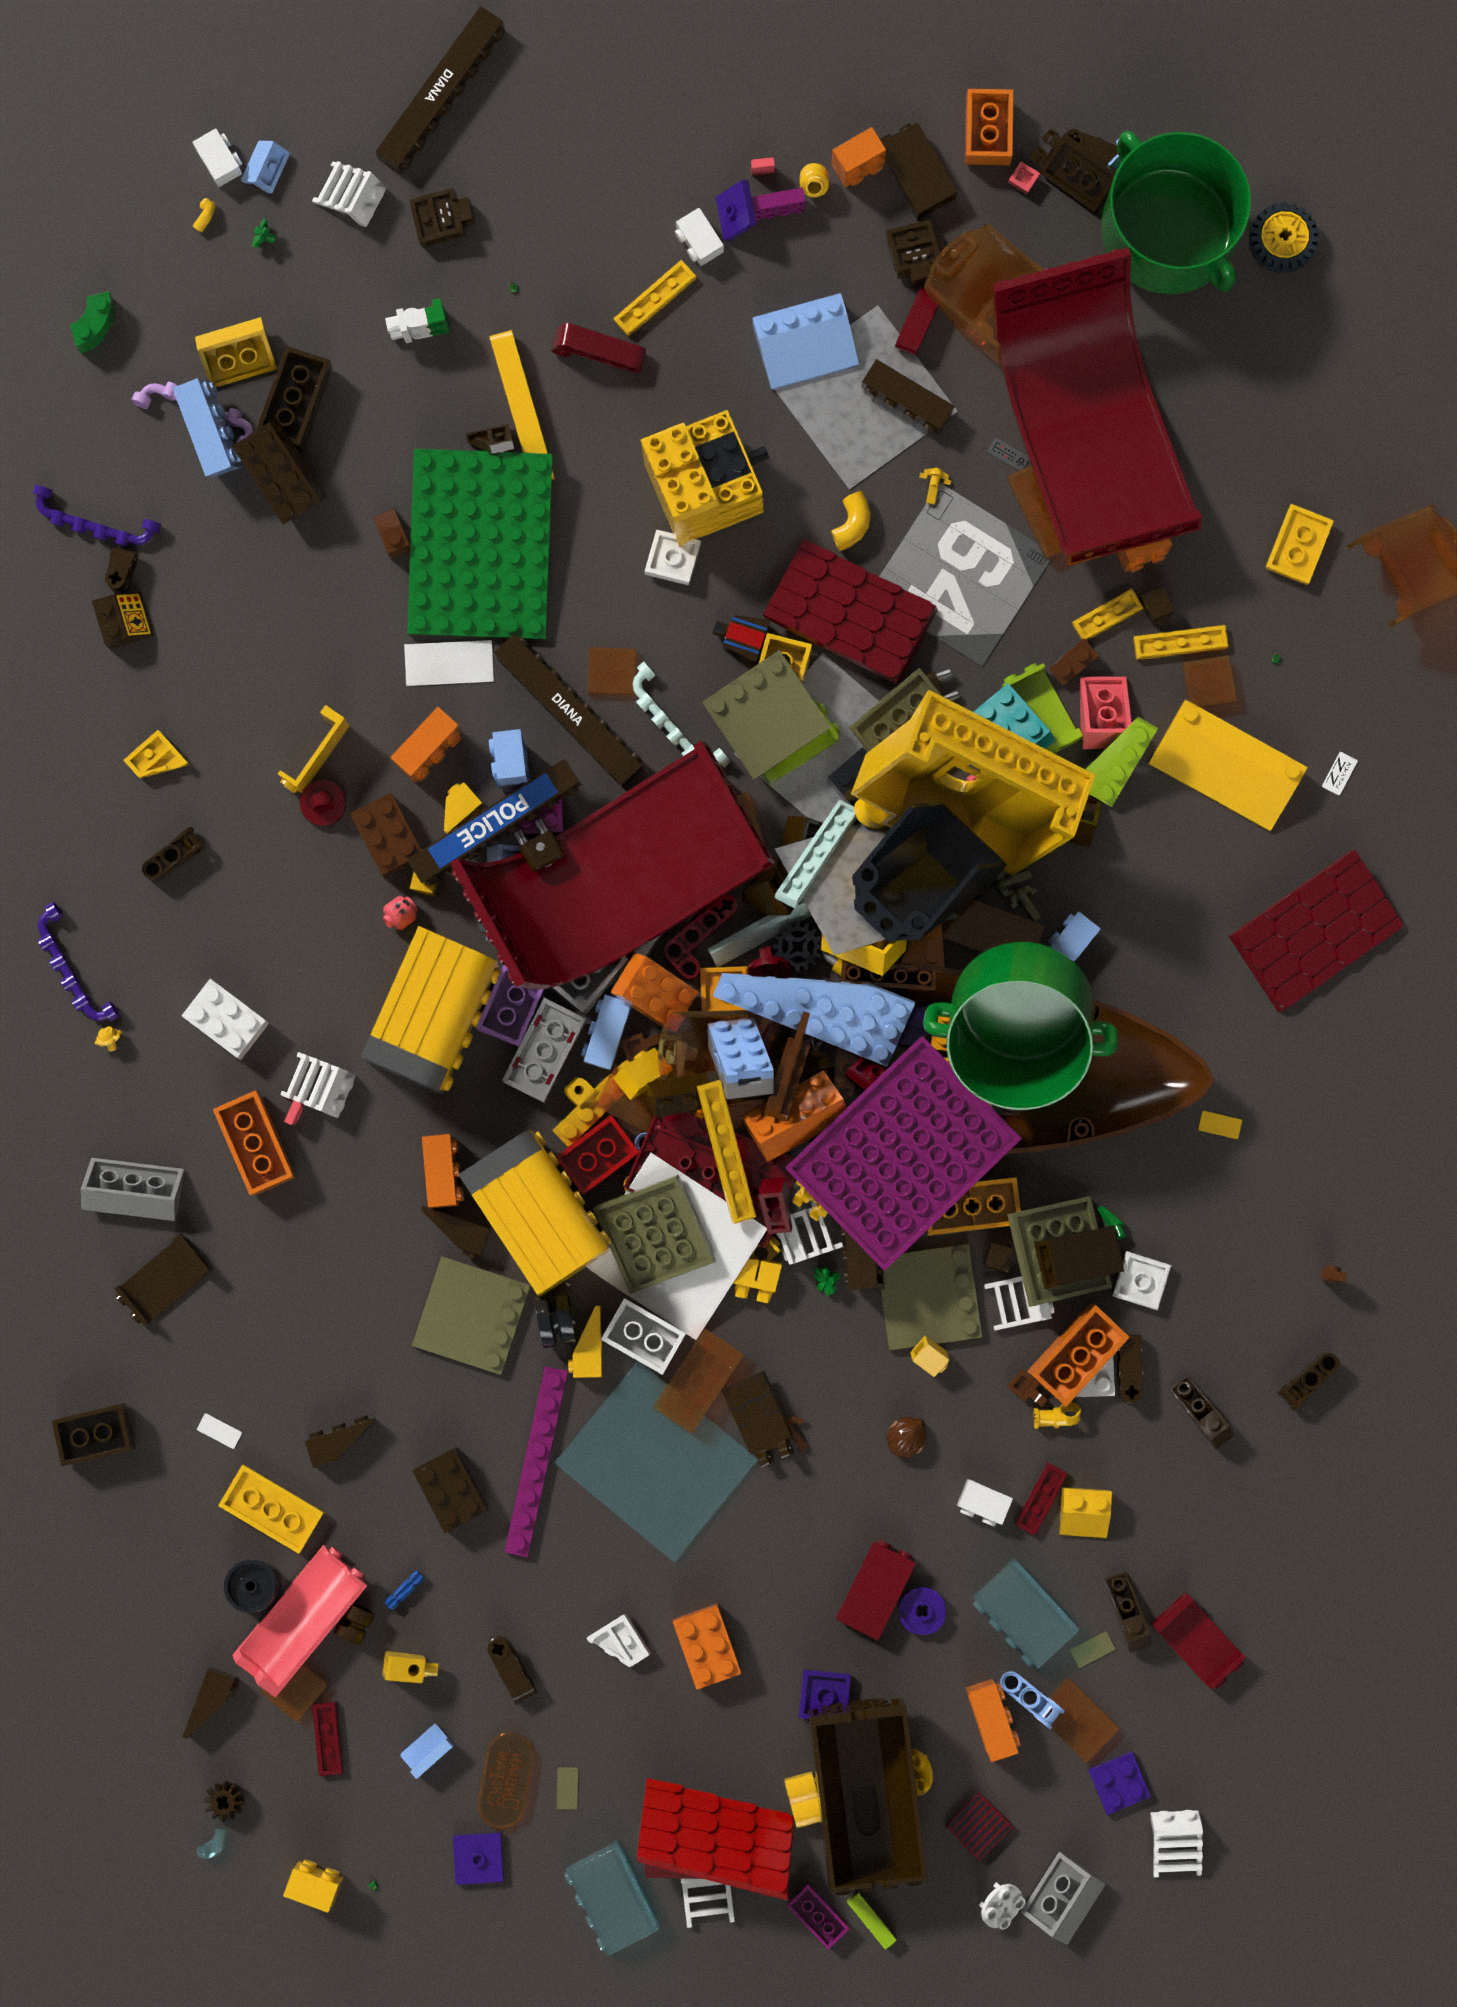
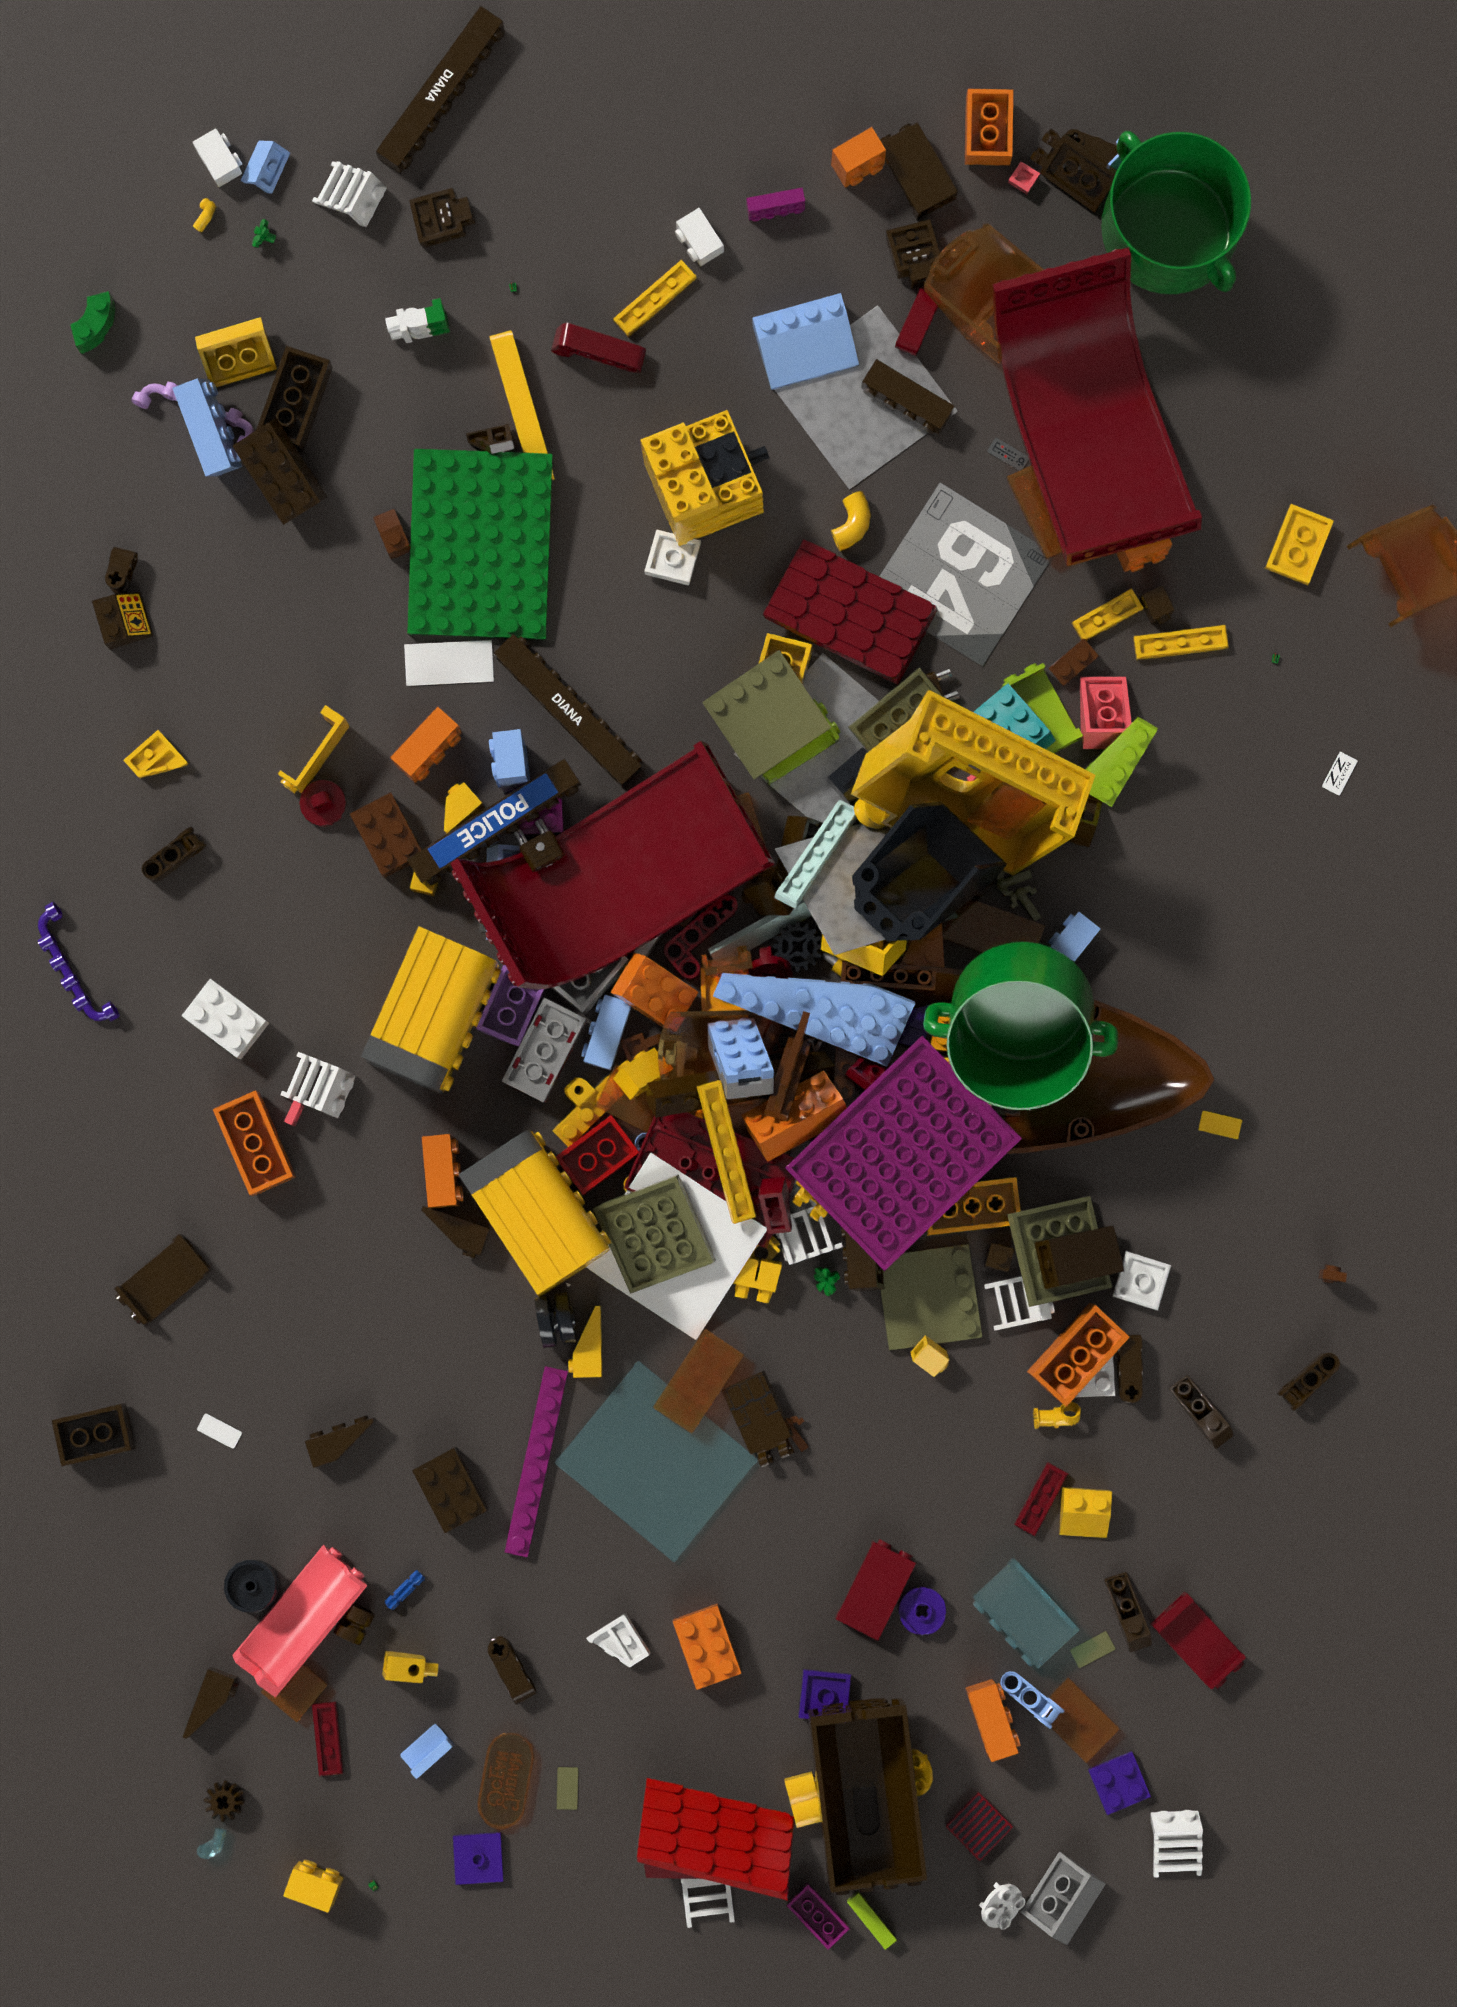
dark purple bar [32,484,162,548] -> none
light grey slope [81,1158,184,1221] -> none
yellow plant [95,1027,122,1051] -> none
yellow plate [218,1464,324,1554] -> none
coral head [382,896,418,930] -> none
olive plate [412,1256,531,1375] -> none
clear light blue panel [564,1839,660,1956] -> none
clear orange tile [588,647,635,696] -> none
white brick [601,1298,686,1375] -> none
light aqua bar [633,662,731,768] -> none
torso [713,615,770,666] -> none
dark purple plate [715,180,757,241] -> none
coral tile [751,157,775,176] -> none
yellow head [799,163,829,198] -> none
reddish brown hair [886,1417,927,1458] -> none
yellow piece [919,468,951,505] -> none
white brick [957,1479,1013,1527] -> none
reddish brown plate [1006,1369,1048,1407] -> none
green bar [1098,1206,1126,1239] -> none
yellow slope [1149,699,1308,831] -> none
clear orange plate [1182,655,1237,708] -> none
dark red piece [1228,849,1404,1012] -> none
wheel [1249,202,1319,273] -> none
none -> clear orange piece [701,945,752,978]
none -> clear orange tile [967,781,1047,840]

